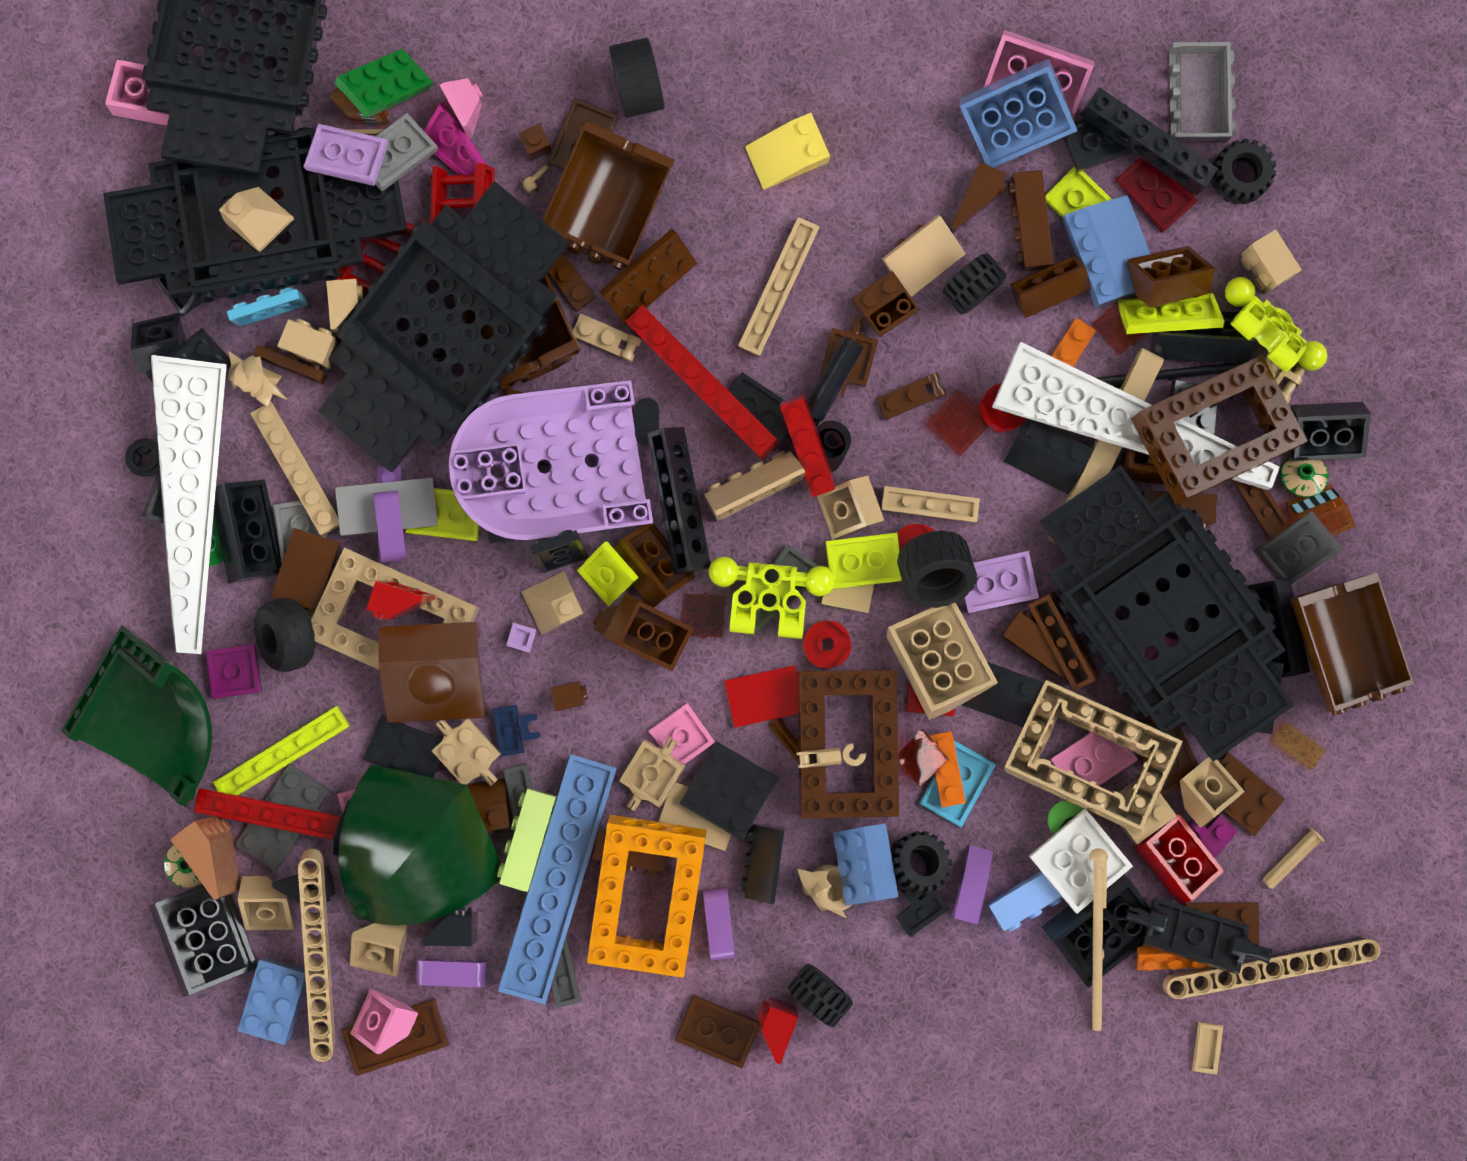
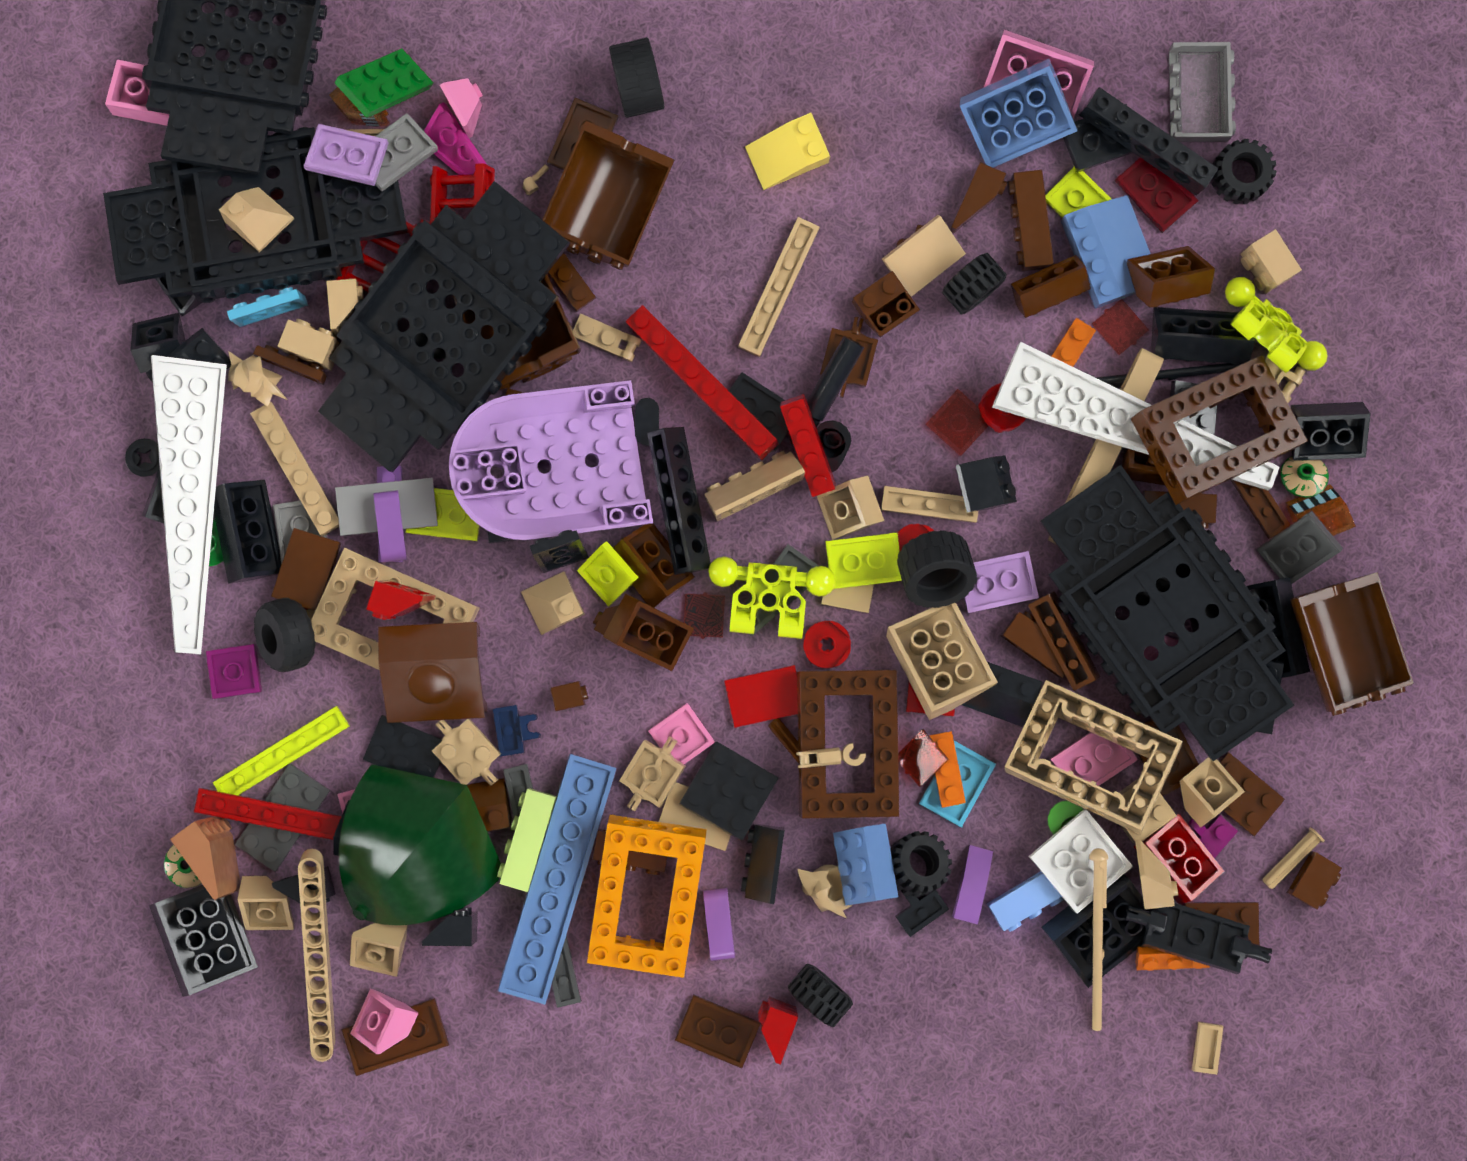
dark green panel [61,625,212,807] -> none
medium blue brick [238,957,306,1045] -> none
medium lavender beam [416,958,487,987] -> none
lavender plate [506,623,537,653] -> none
reddish brown brick [518,123,552,161] -> none
reddish brown plate [599,229,698,326] -> none
reddish brown plate [876,372,947,421] -> none
black slope [1003,418,1093,494] -> none
neon yellow tile [1118,293,1224,334] -> none
tan beam [1163,937,1380,999] -> none
clear yellow tile [1271,722,1326,770] -> none
none -> black slope [956,455,1017,513]
none -> tan slope [1135,839,1178,909]
none -> reddish brown brick [1286,851,1342,910]

